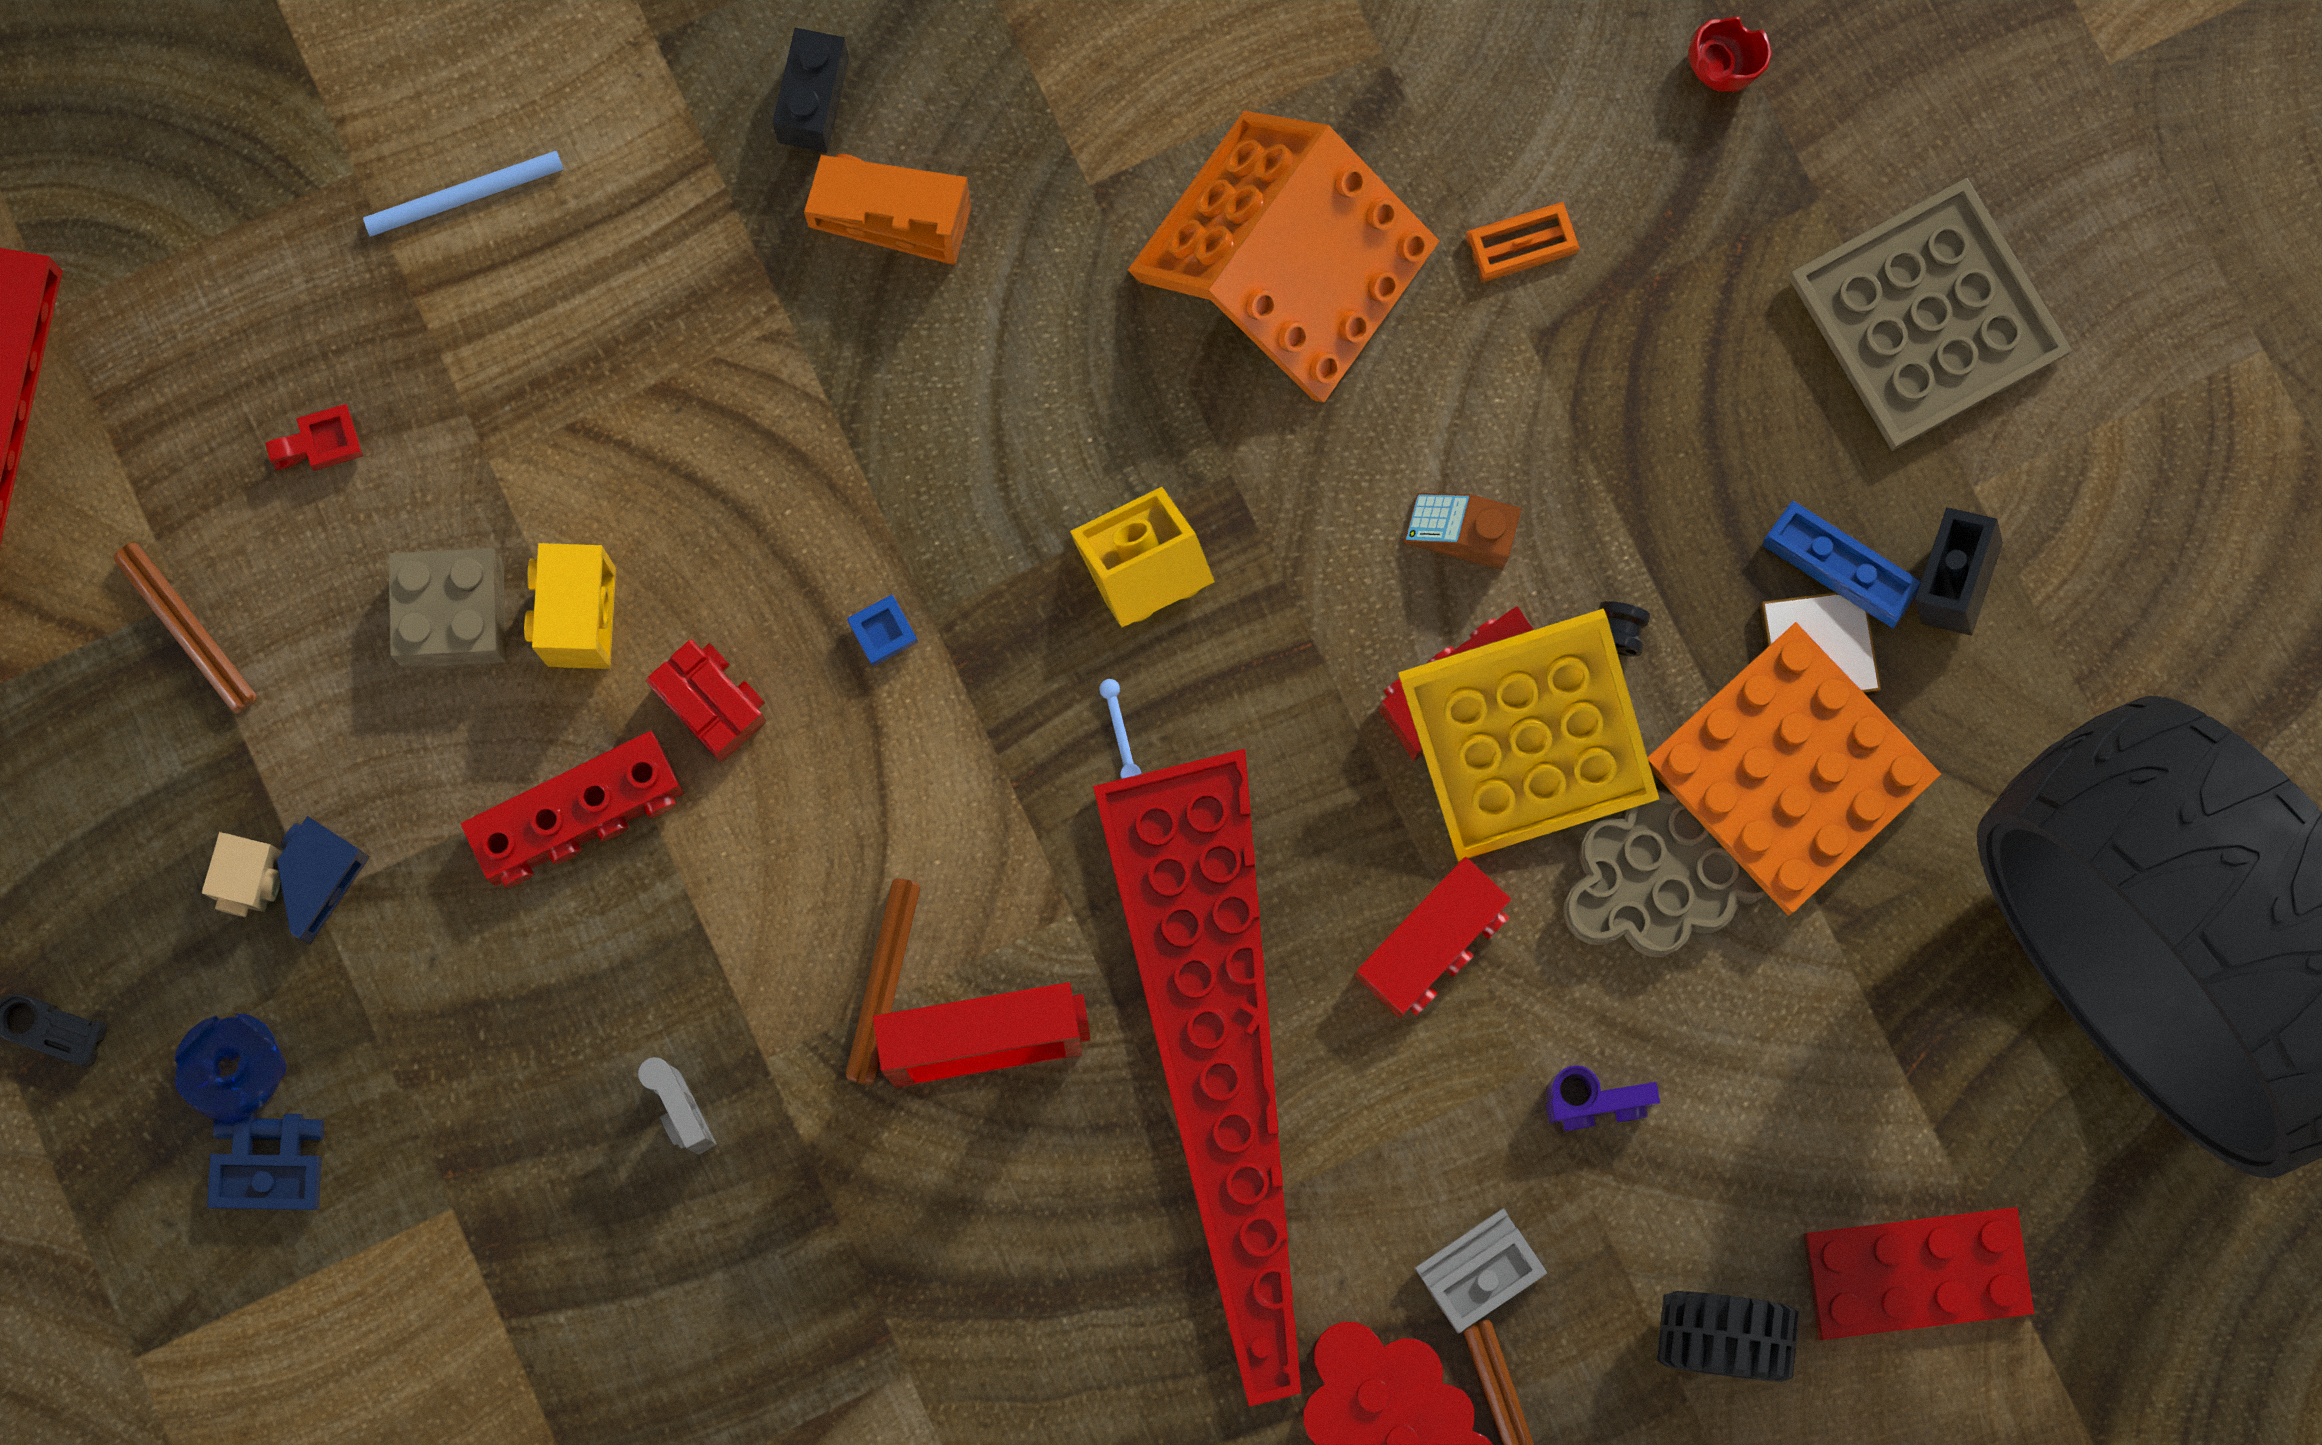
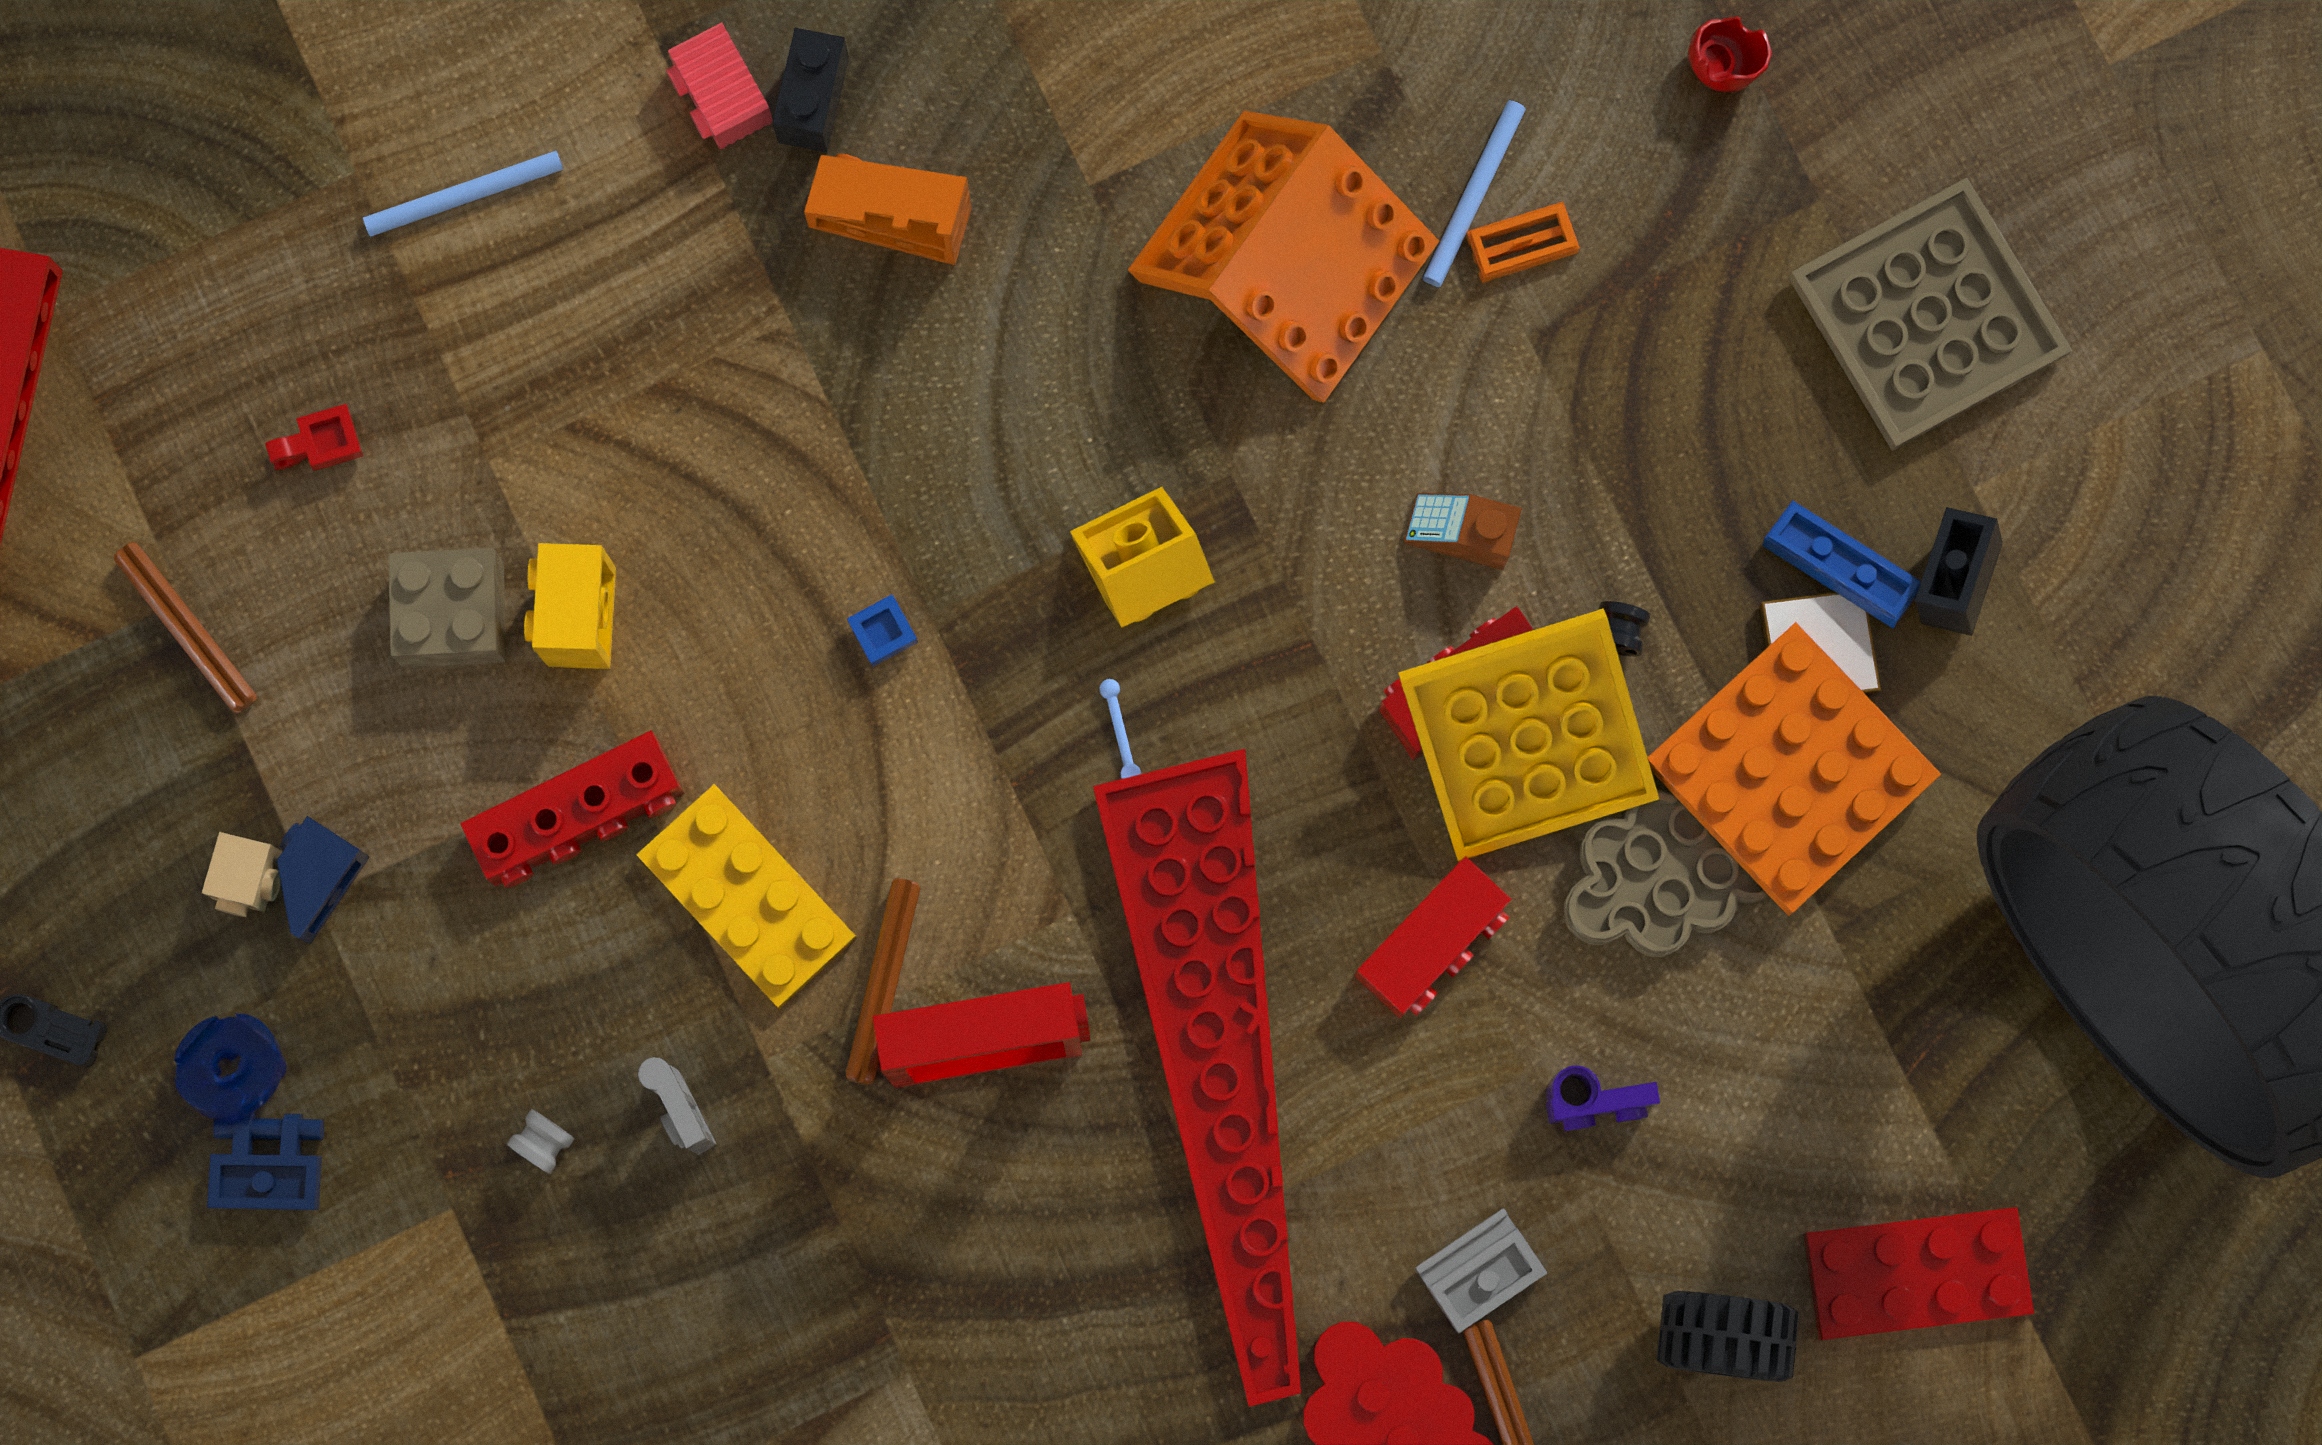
red brick [646,639,766,763] -> none
none -> light grey wheel [507,1109,575,1174]
none -> yellow plate [636,784,857,1010]
none -> coral brick [666,22,773,149]
none -> light blue bar [1423,100,1526,287]

